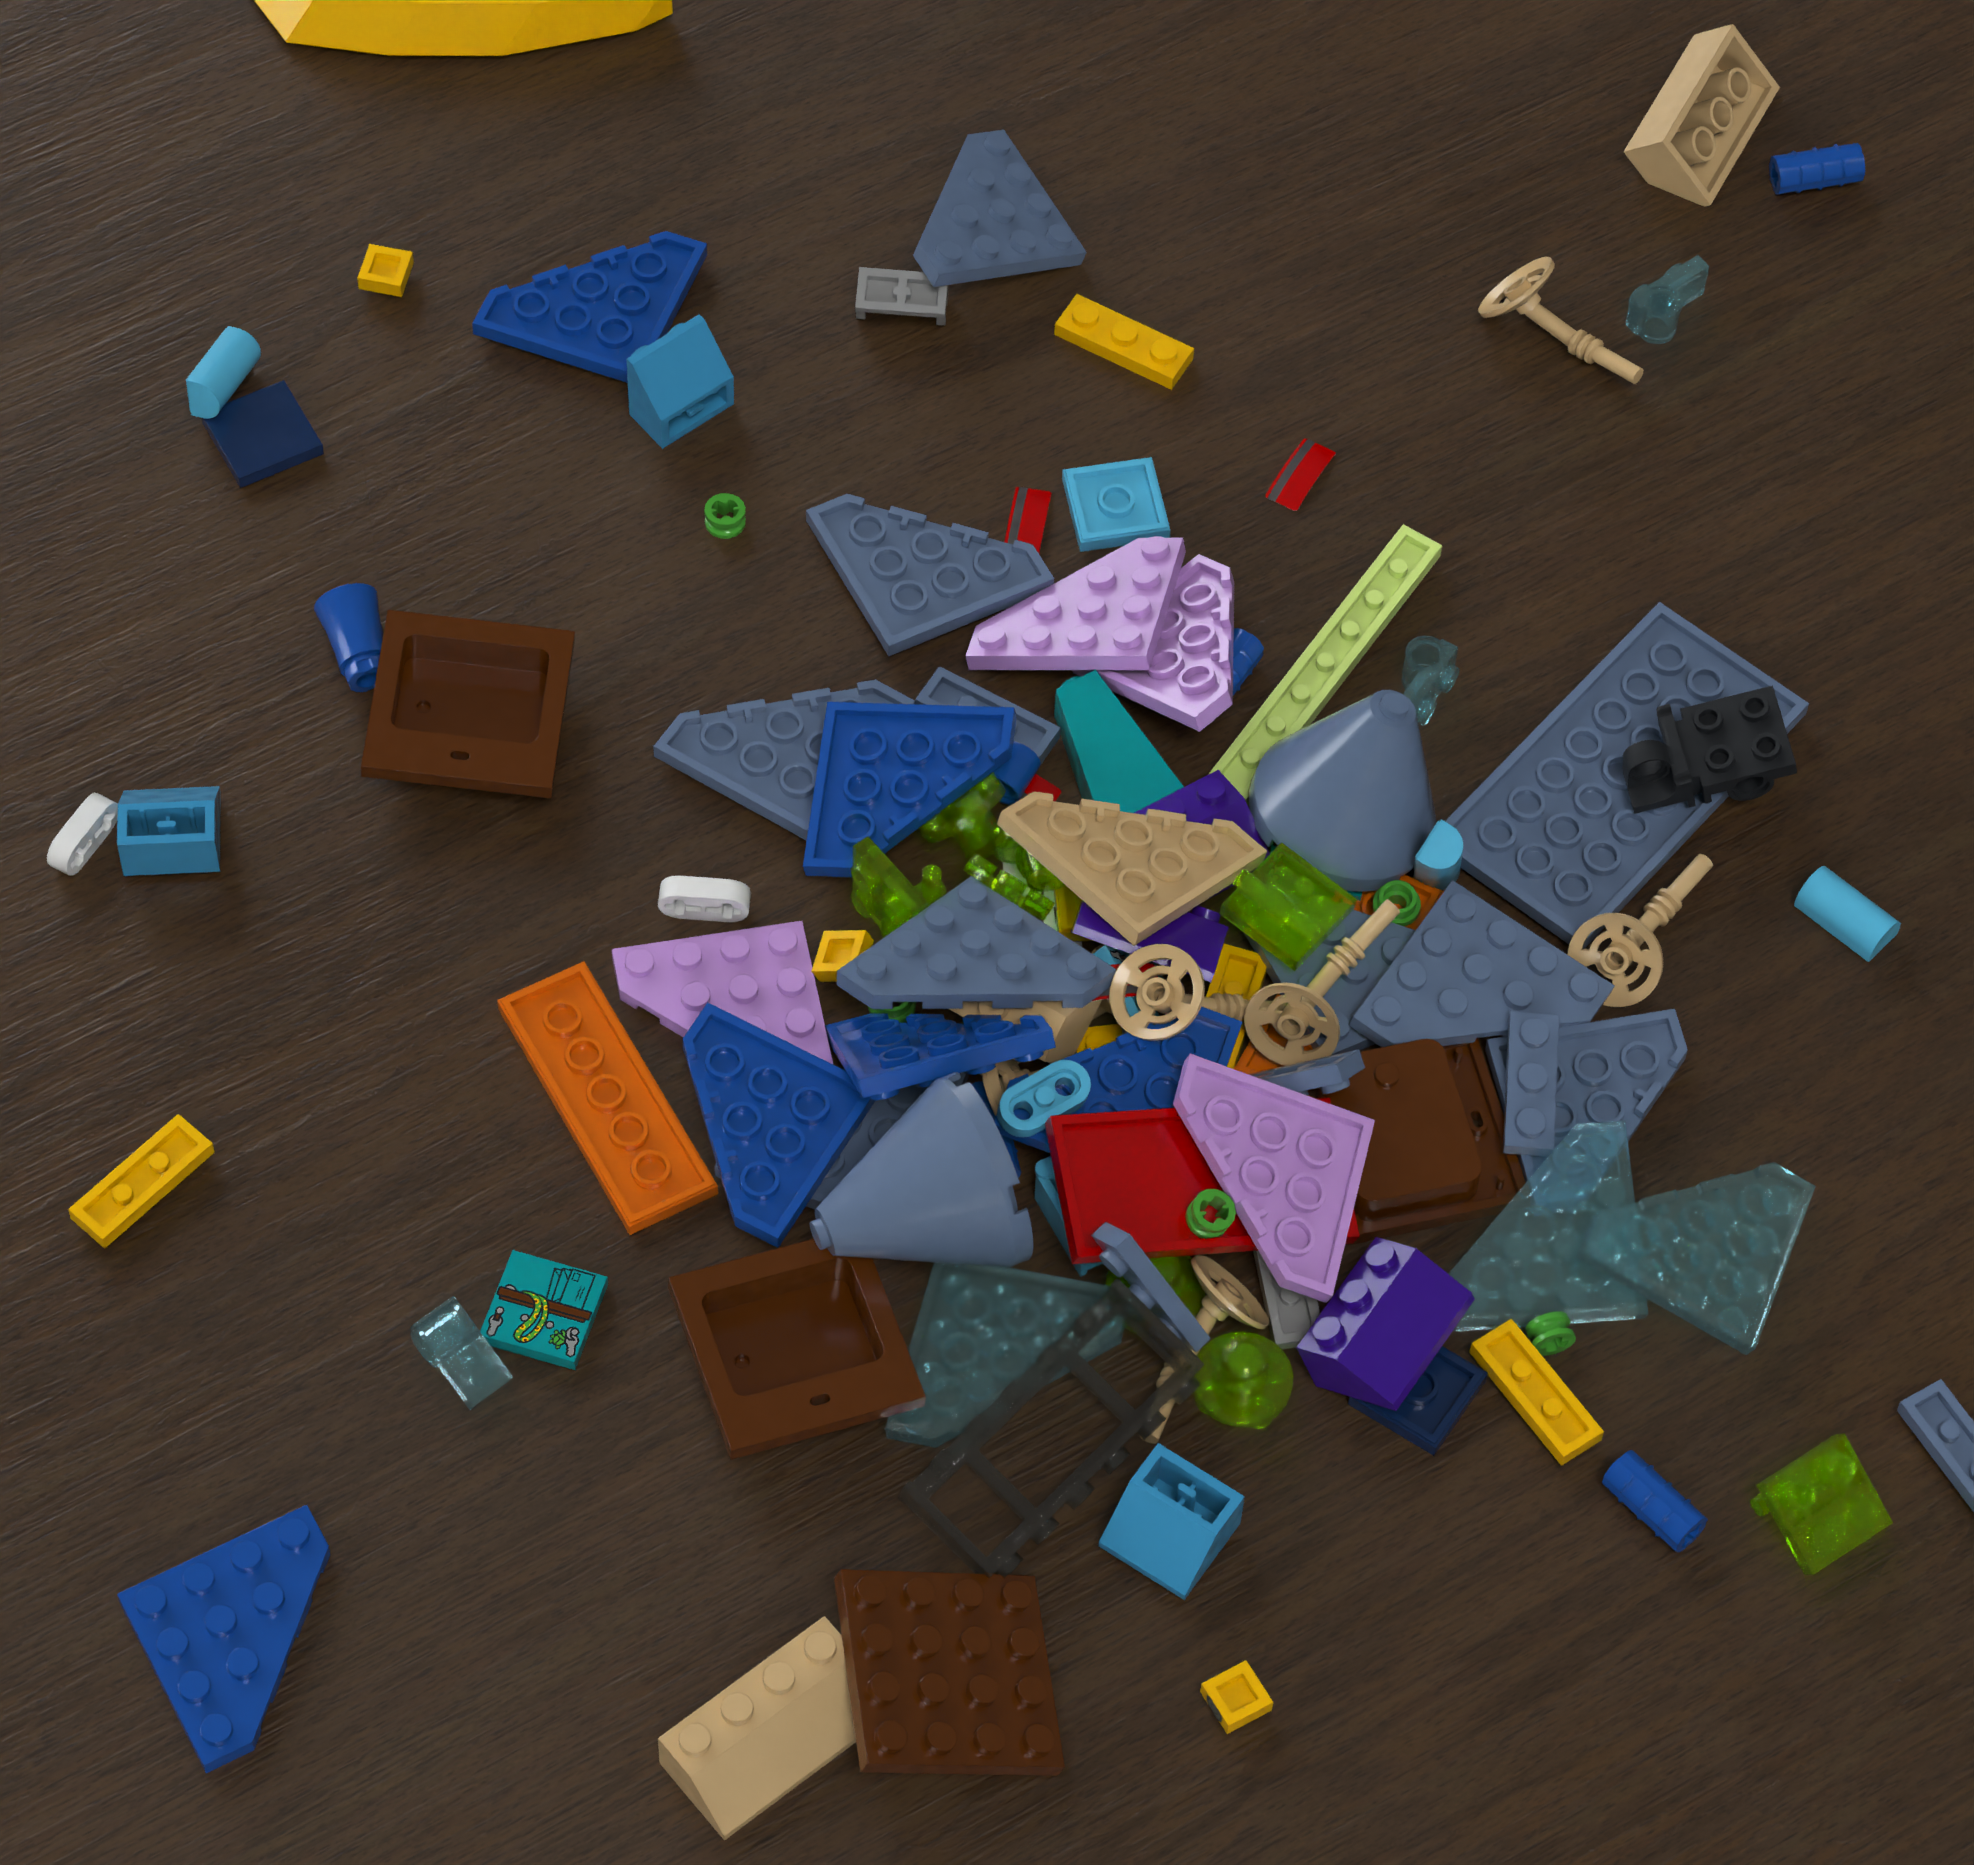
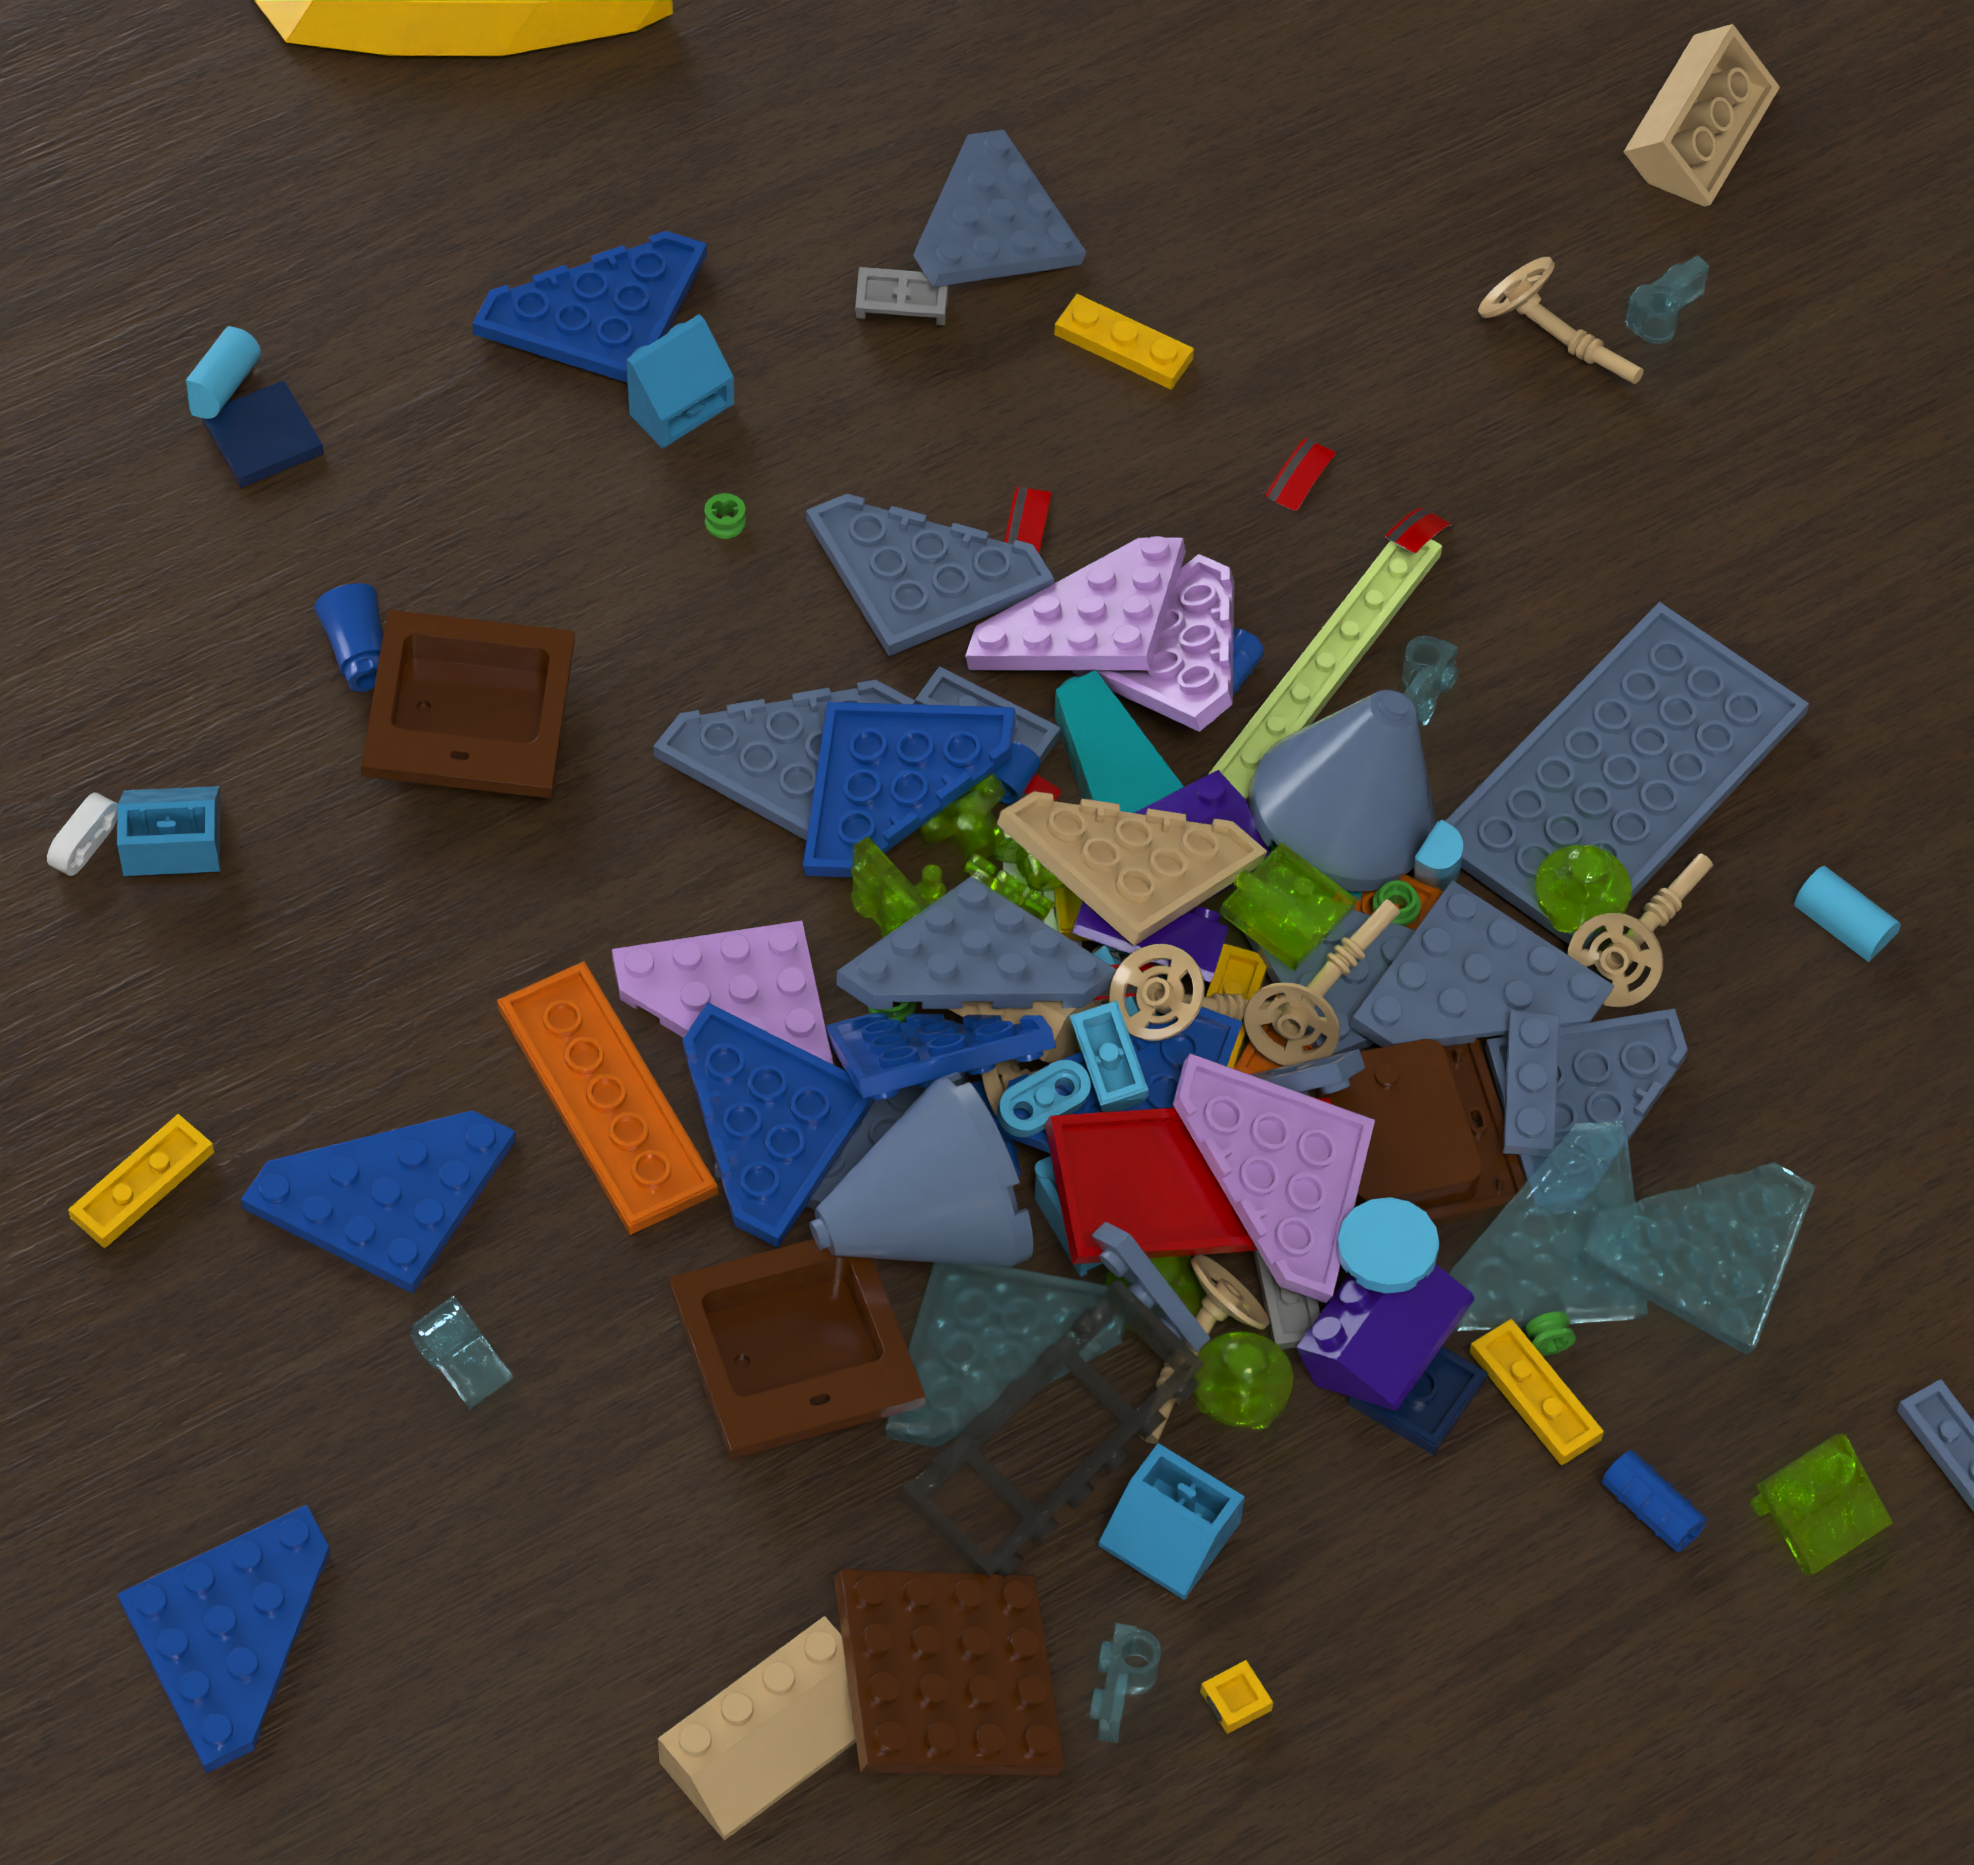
yellow plate [357,244,414,297] -> none
teal tile [479,1250,608,1370] -> none
white beam [658,876,751,922] -> none
yellow plate [811,930,874,982] -> none
medium azure tile [1062,457,1171,552] -> none
bright green bush [1185,1189,1236,1238] -> none
black plate [1622,685,1797,814] -> none
blue axle [1769,143,1865,195] -> none
none -> blue plate [241,1110,516,1294]
none -> medium azure brick [1070,1000,1149,1112]
none -> clear light blue plate [1090,1623,1161,1743]
none -> medium azure tile [1337,1197,1439,1294]
none -> red sticker [1385,507,1452,553]
none -> clear neon green plate [1534,845,1632,932]

